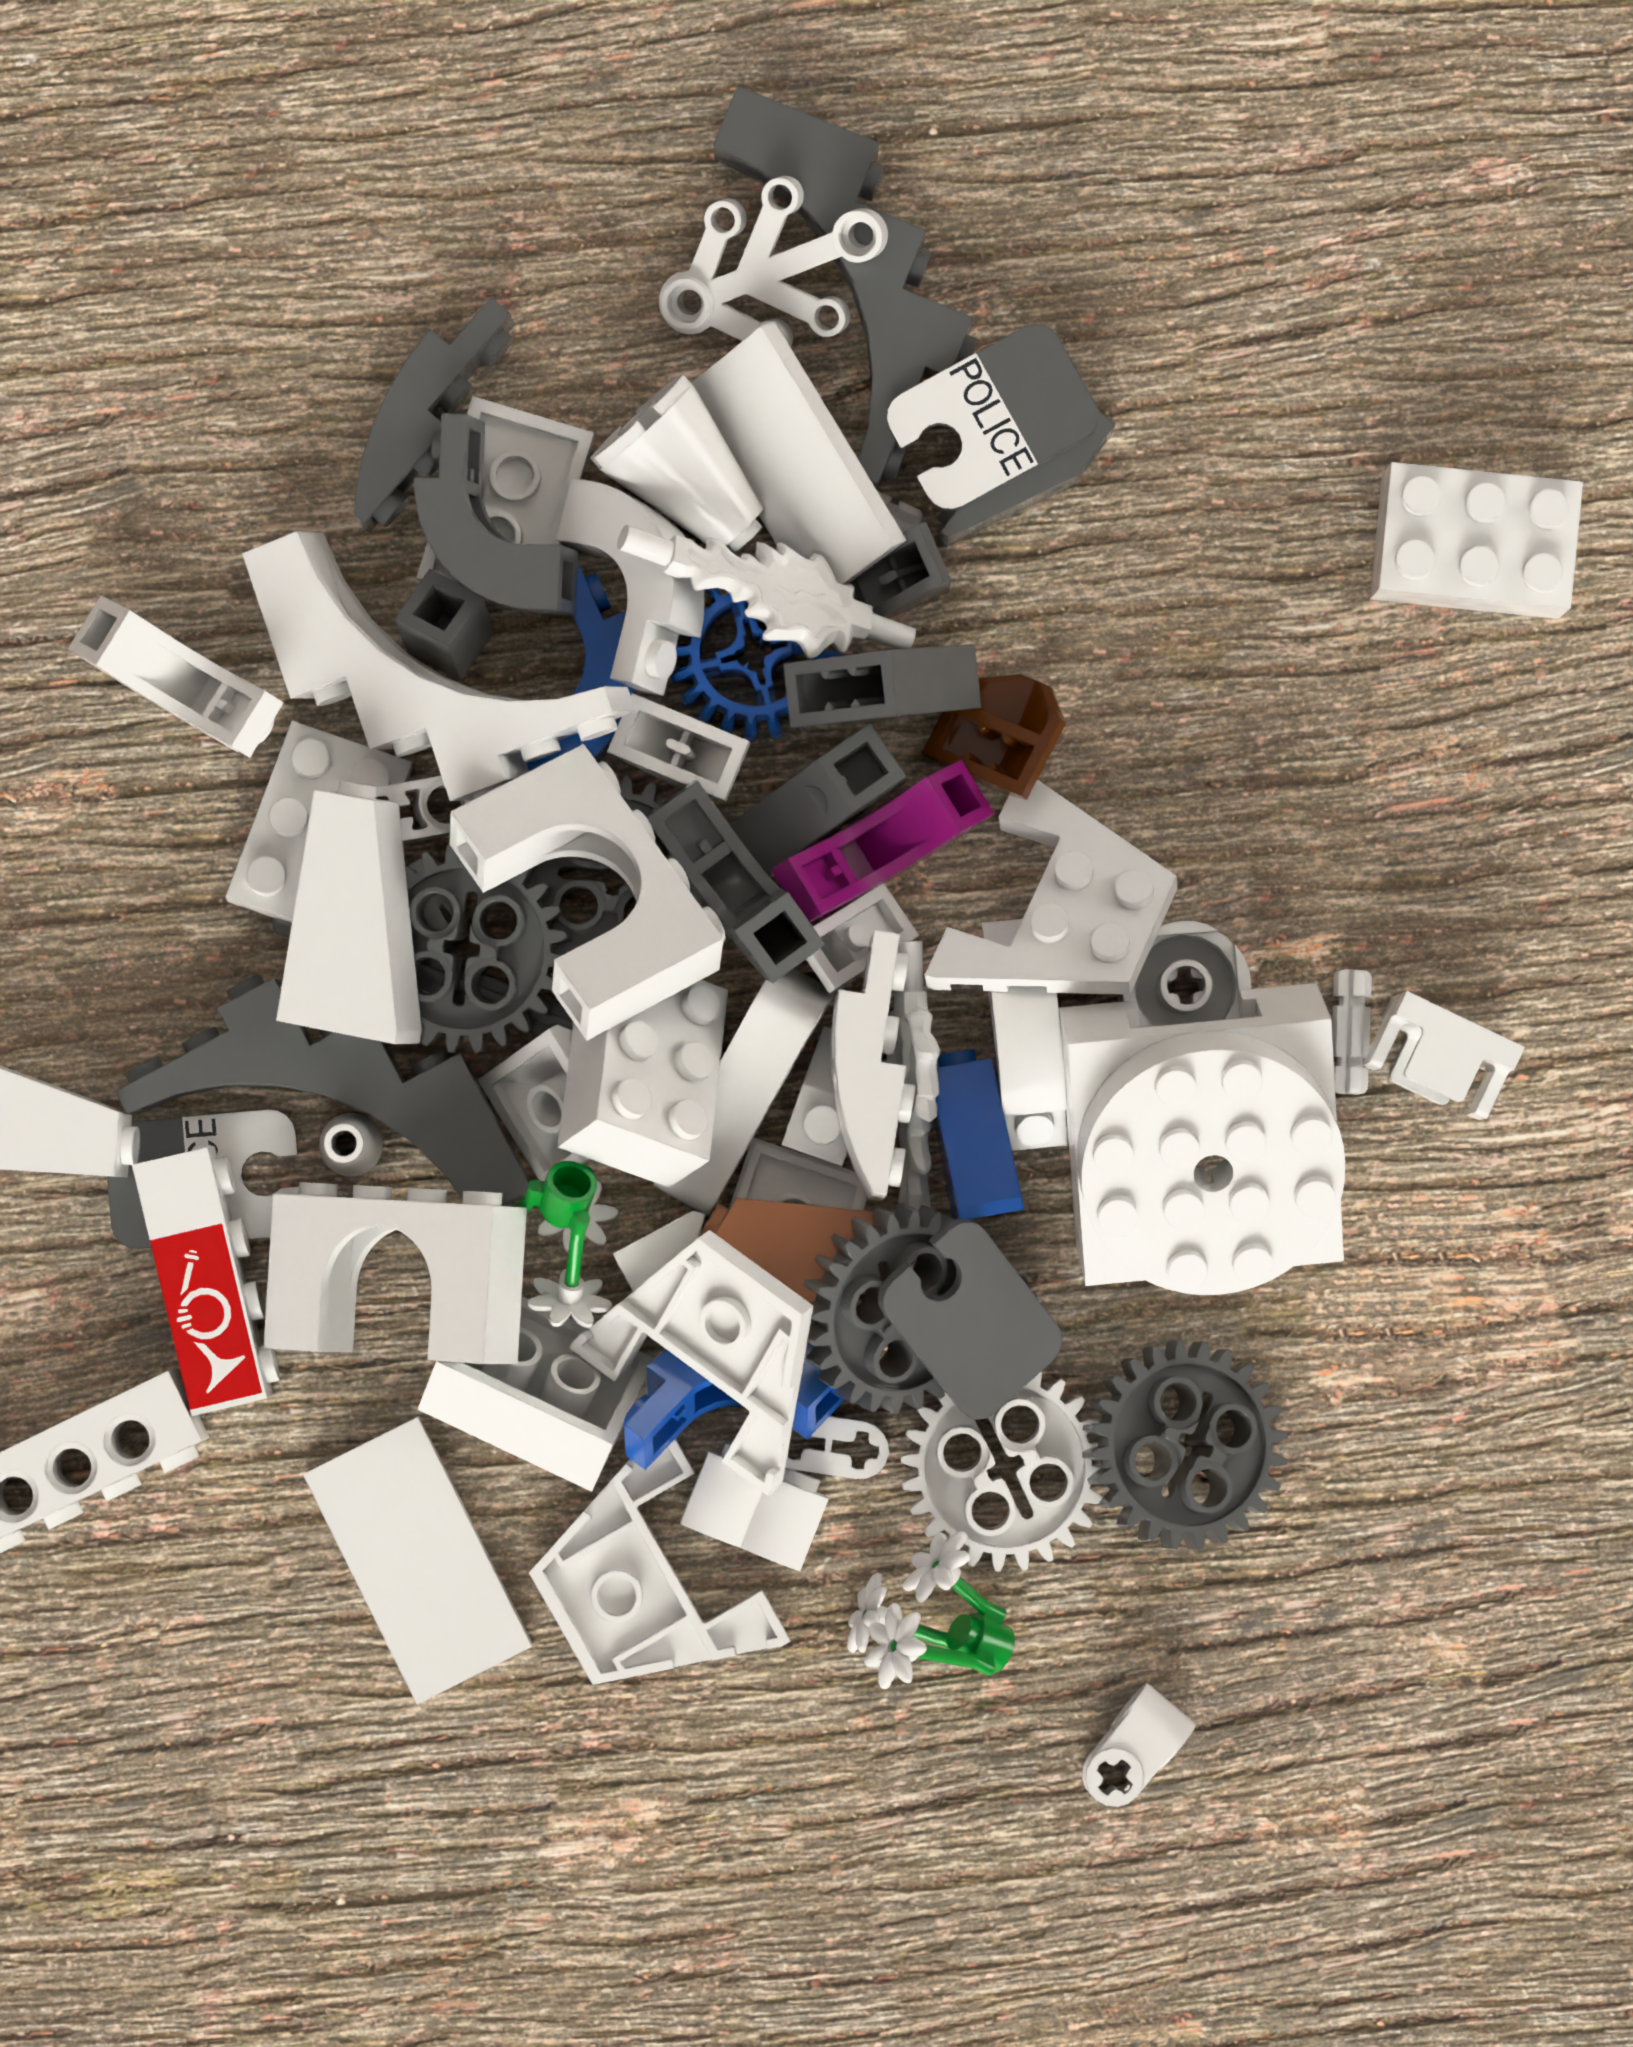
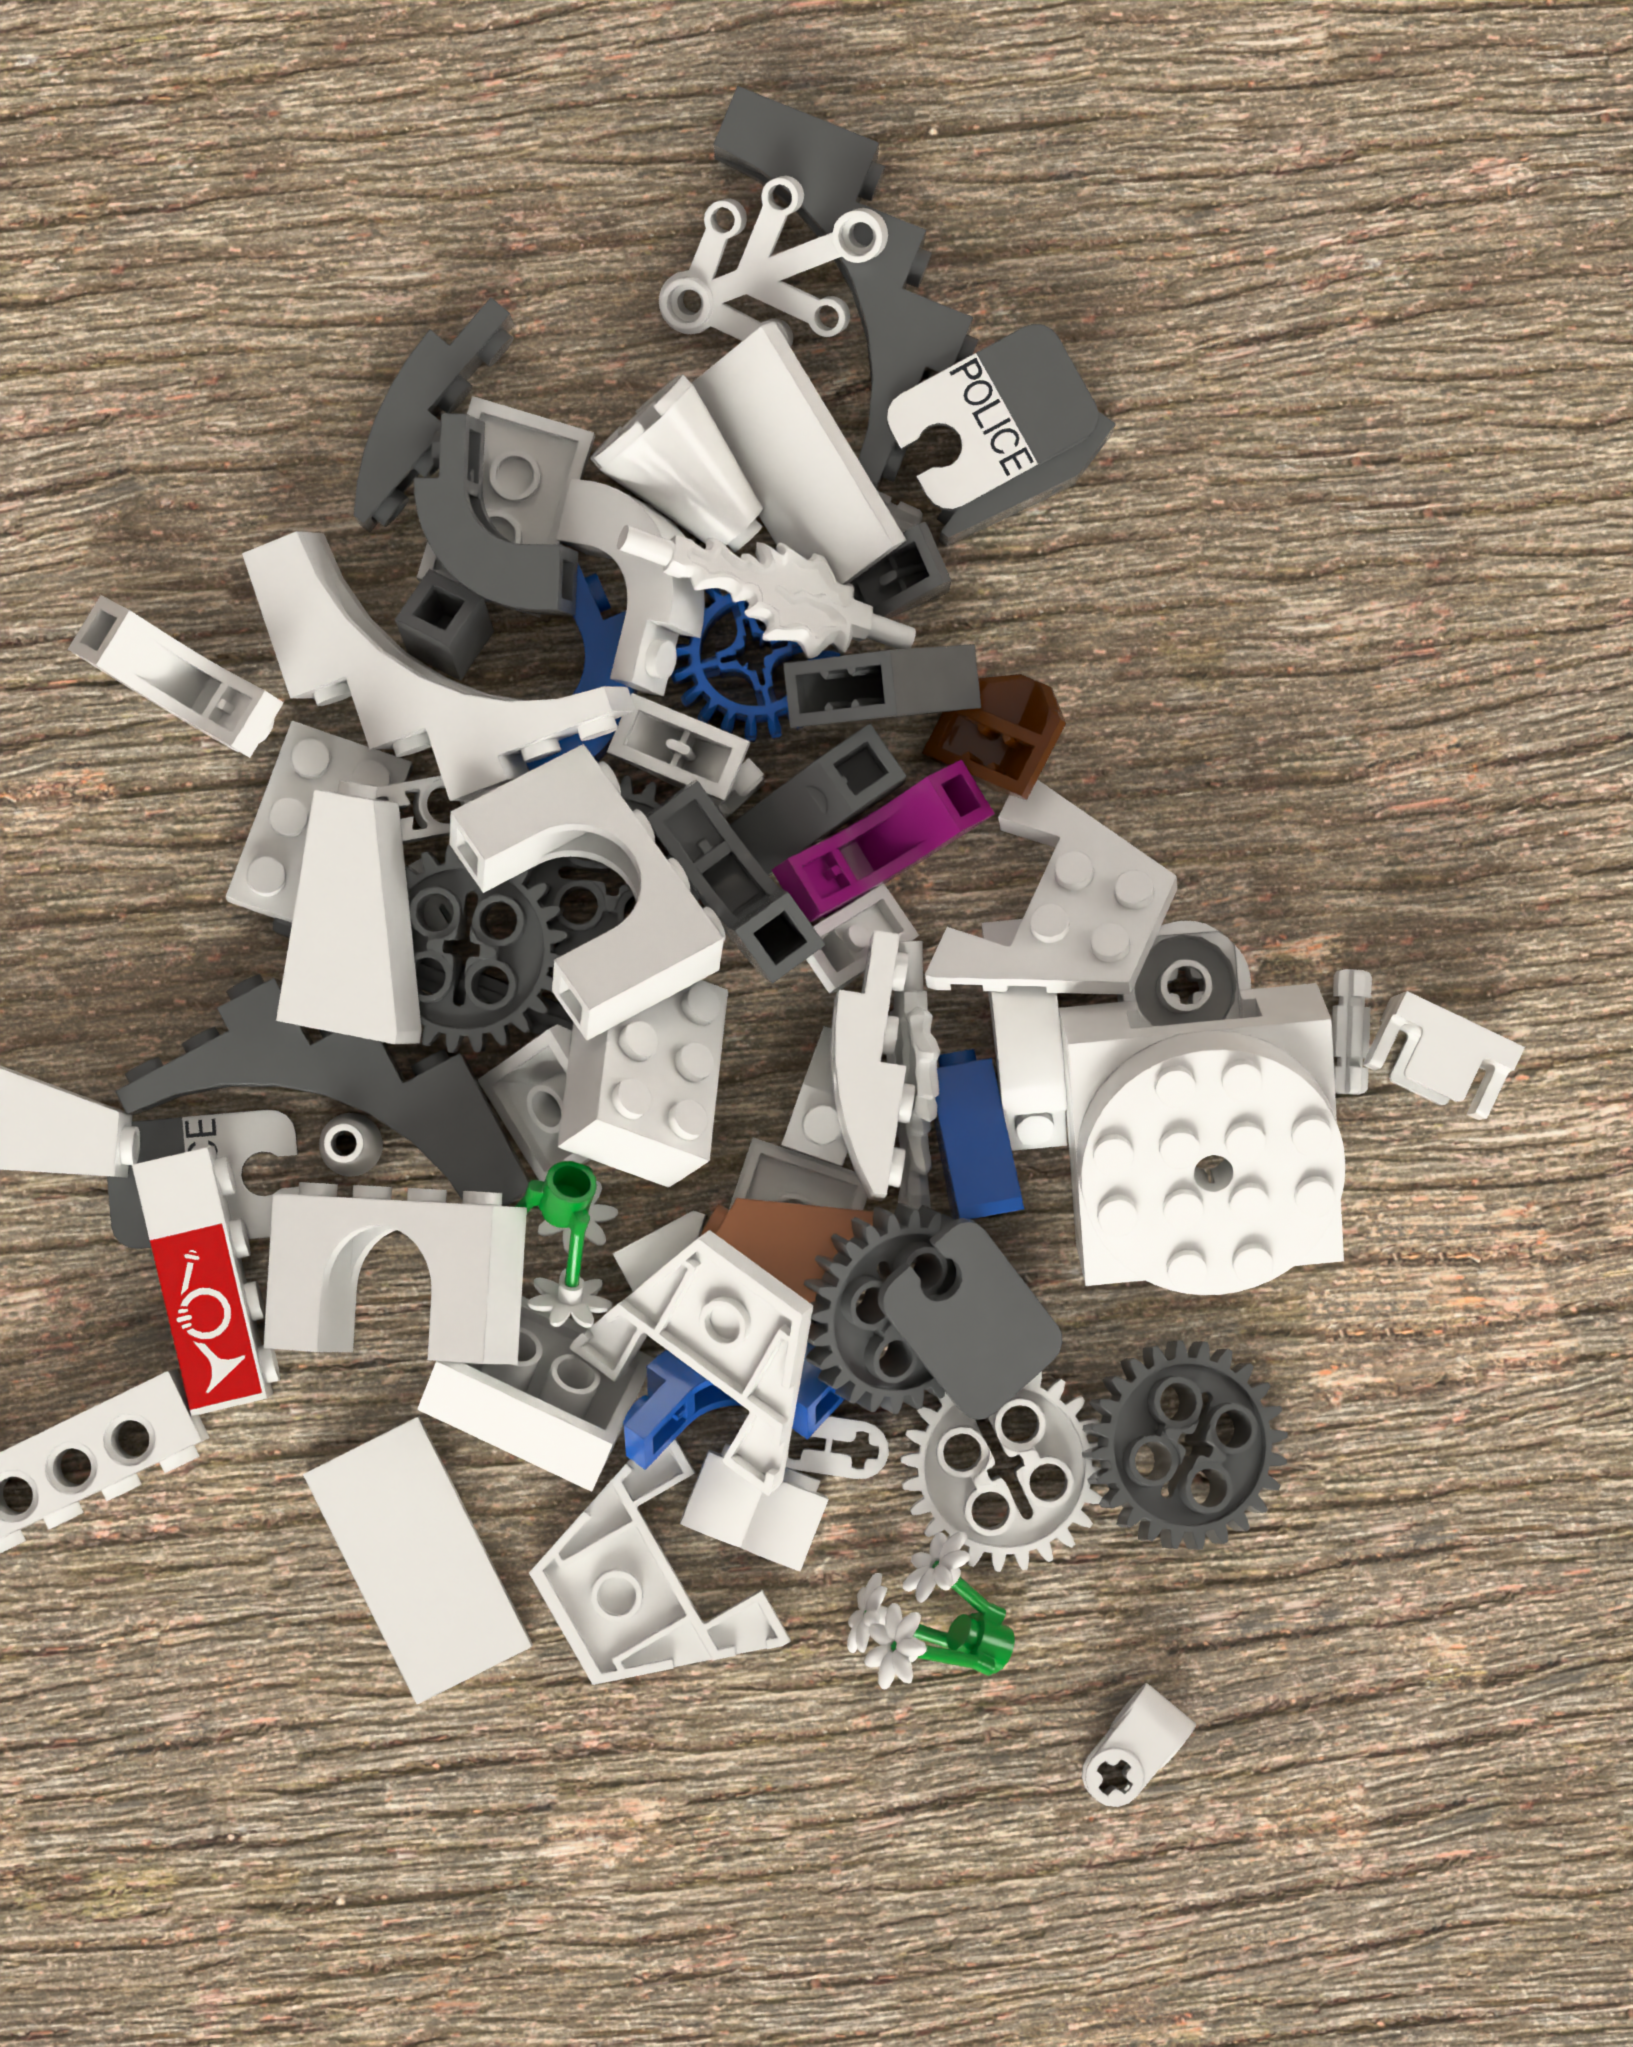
white beam [653,968,835,1217] -> none
white brick [1370,462,1583,619] -> none
none -> white tile [710,758,764,819]

